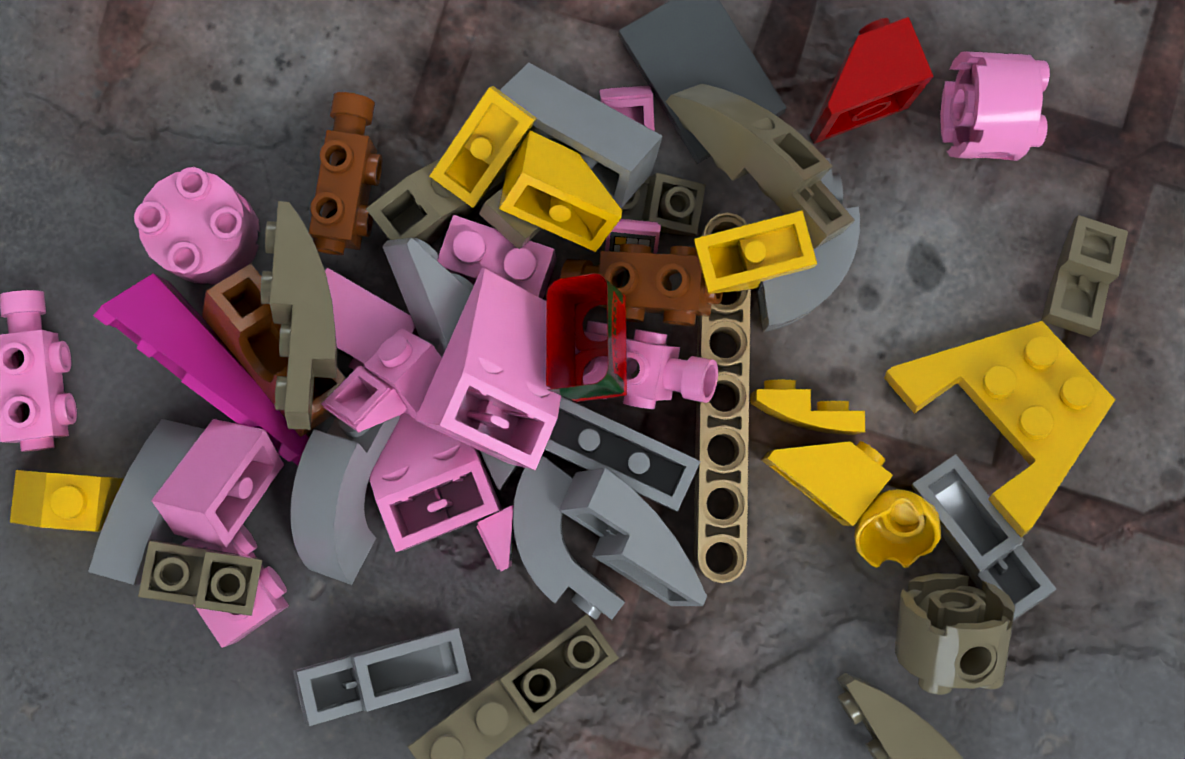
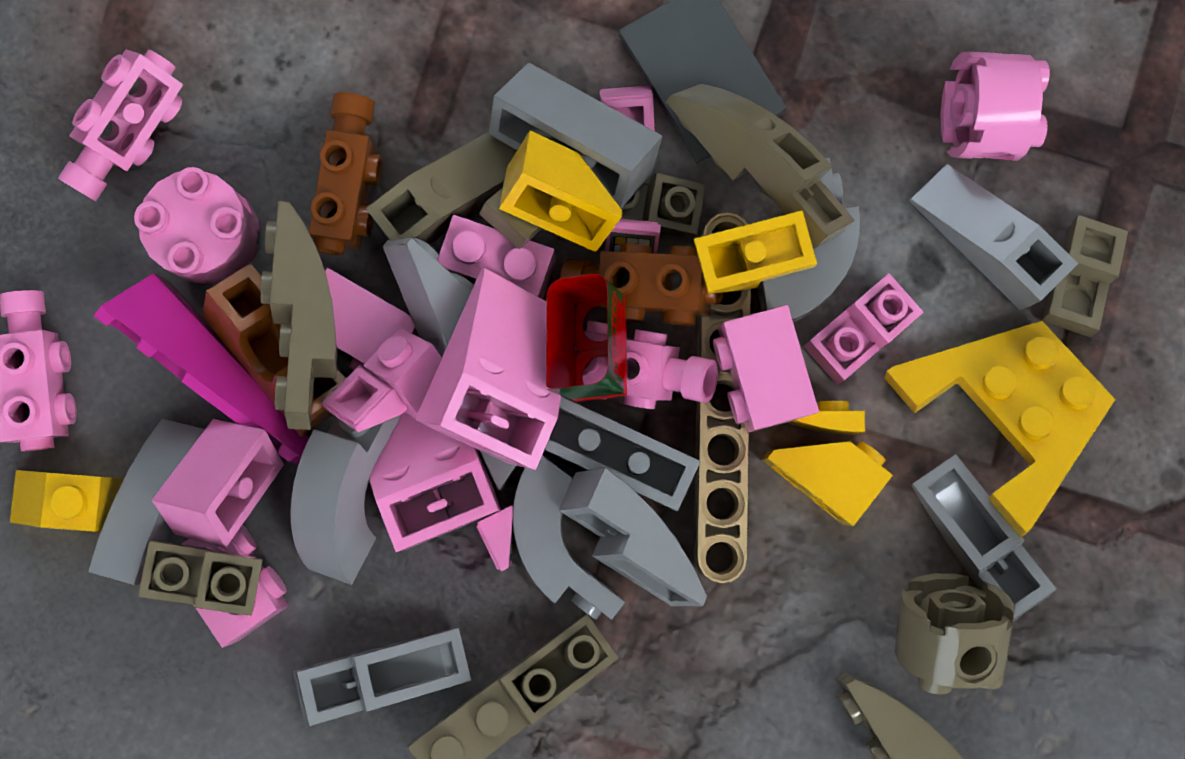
yellow slope [429,86,537,208] -> none
red slope [810,17,933,144] -> none
yellow hair [854,489,941,568] -> none
none -> bright pink brick [58,49,183,201]
none -> bright pink brick [713,305,819,433]
none -> bright pink slope [803,273,923,385]
none -> light grey slope [909,164,1079,310]

